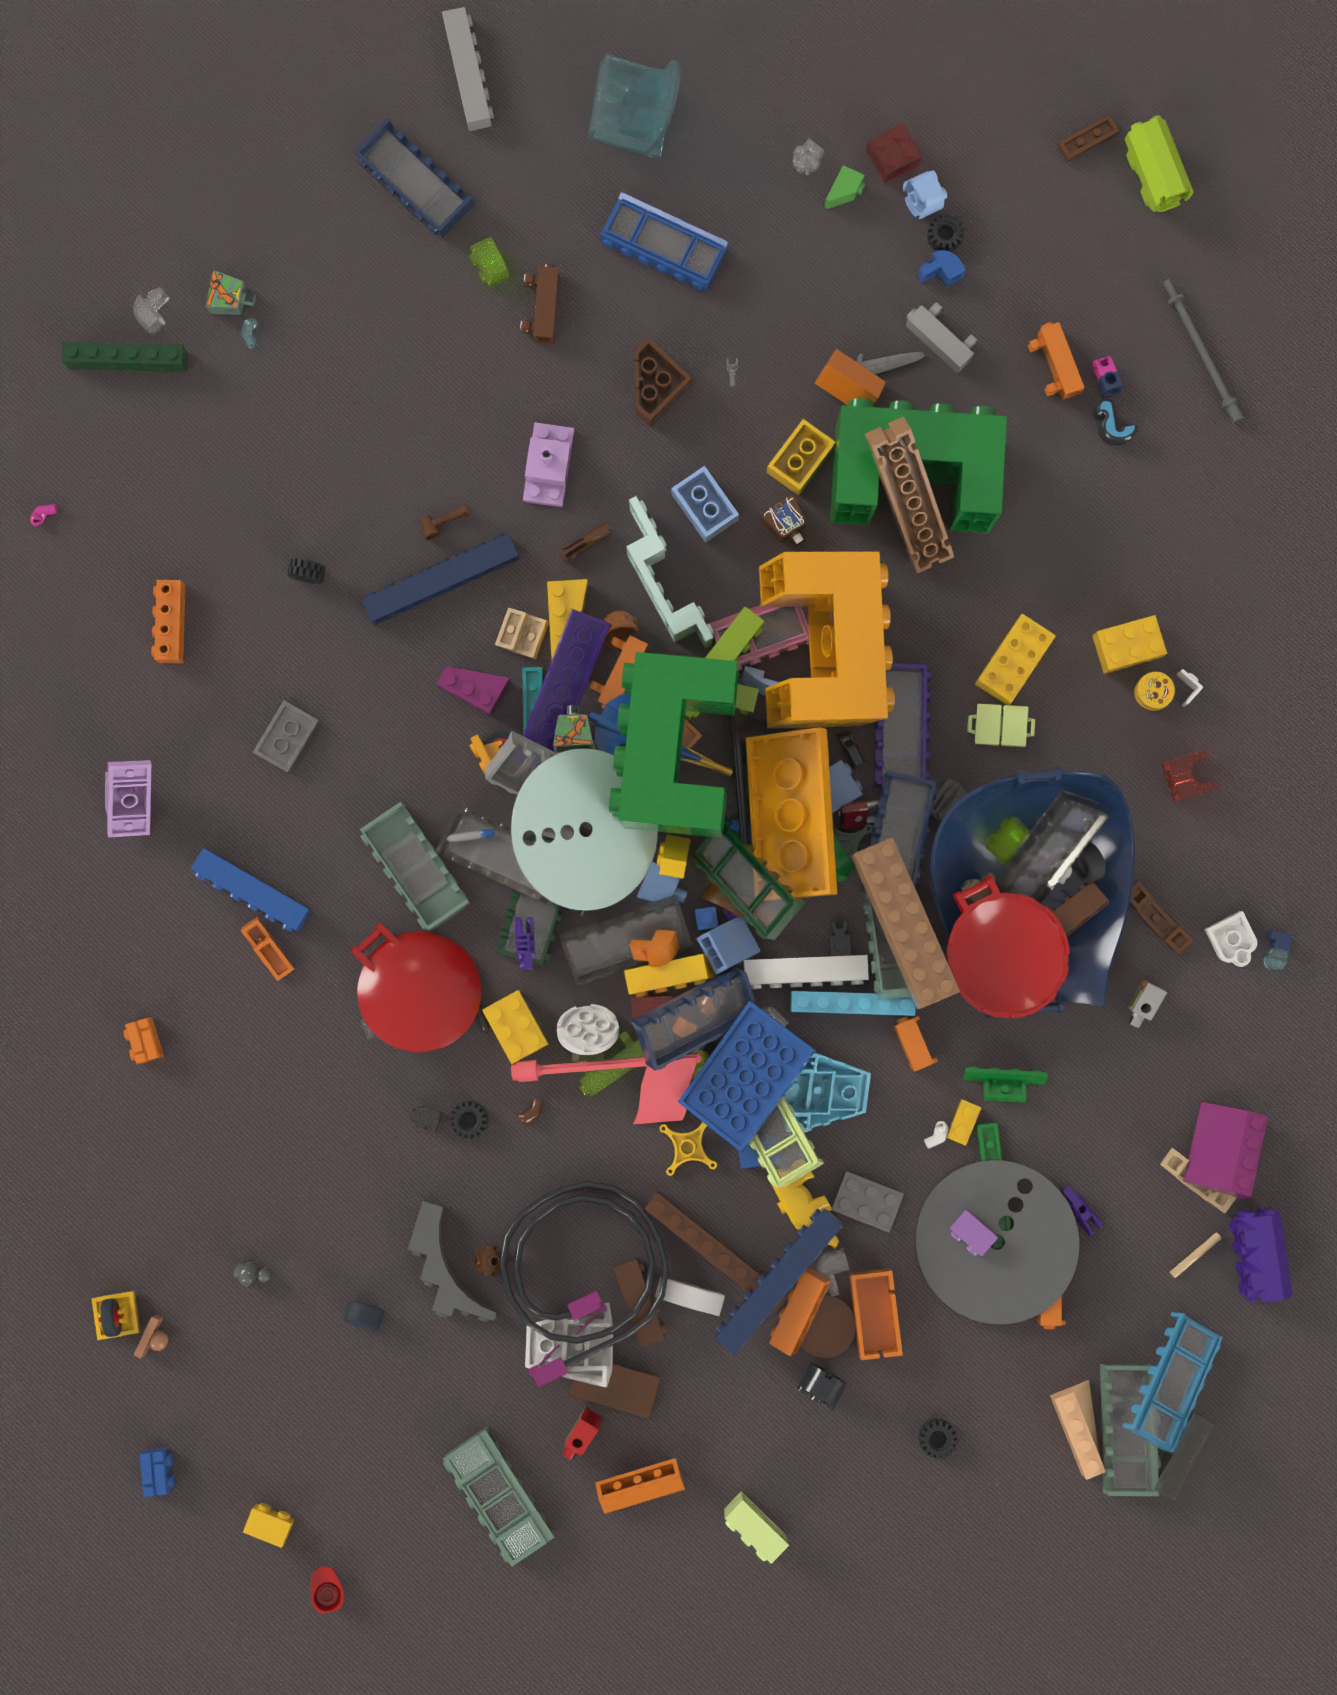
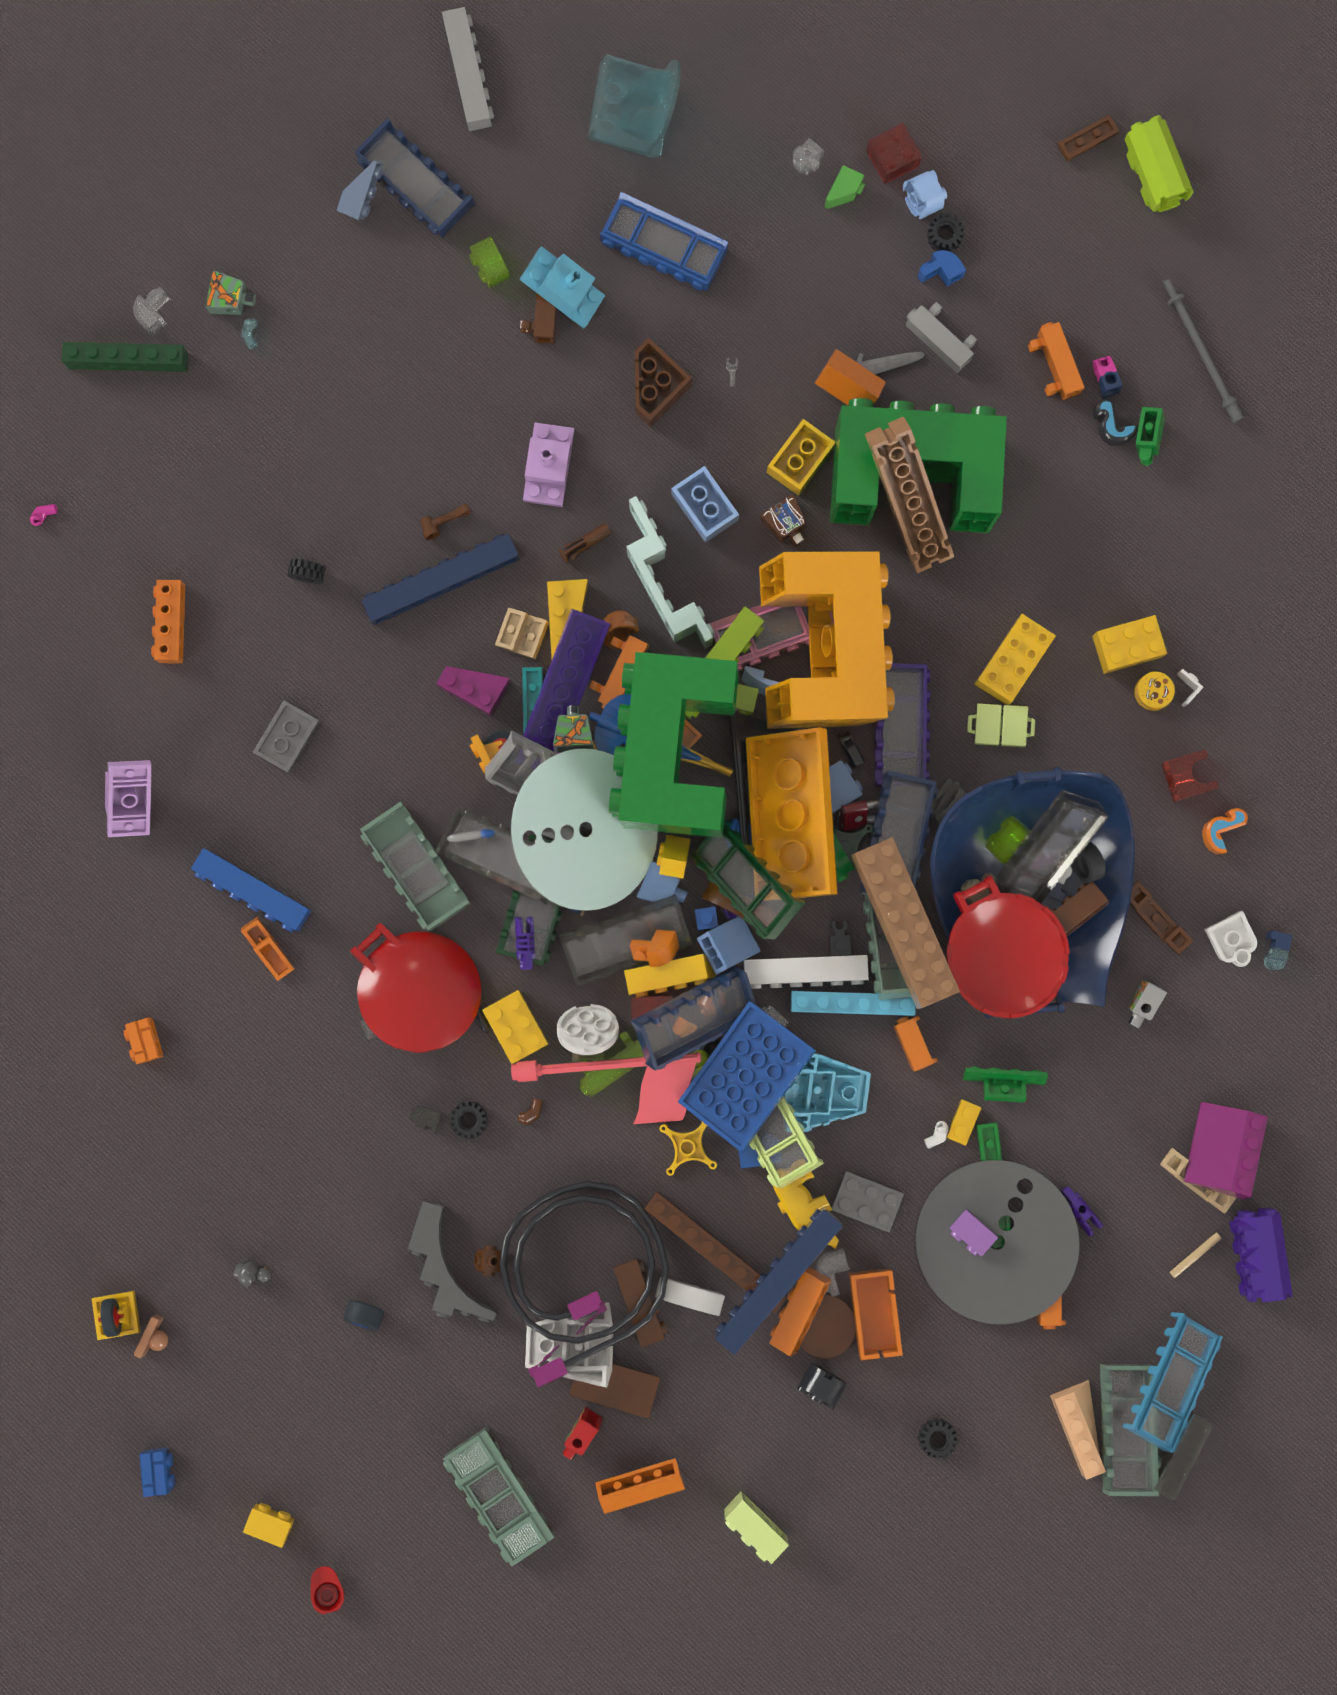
none -> sand blue slope [336,160,383,220]
none -> medium azure brick [519,246,605,329]
none -> green brick [1136,407,1165,466]
none -> orange animal [1202,808,1248,854]

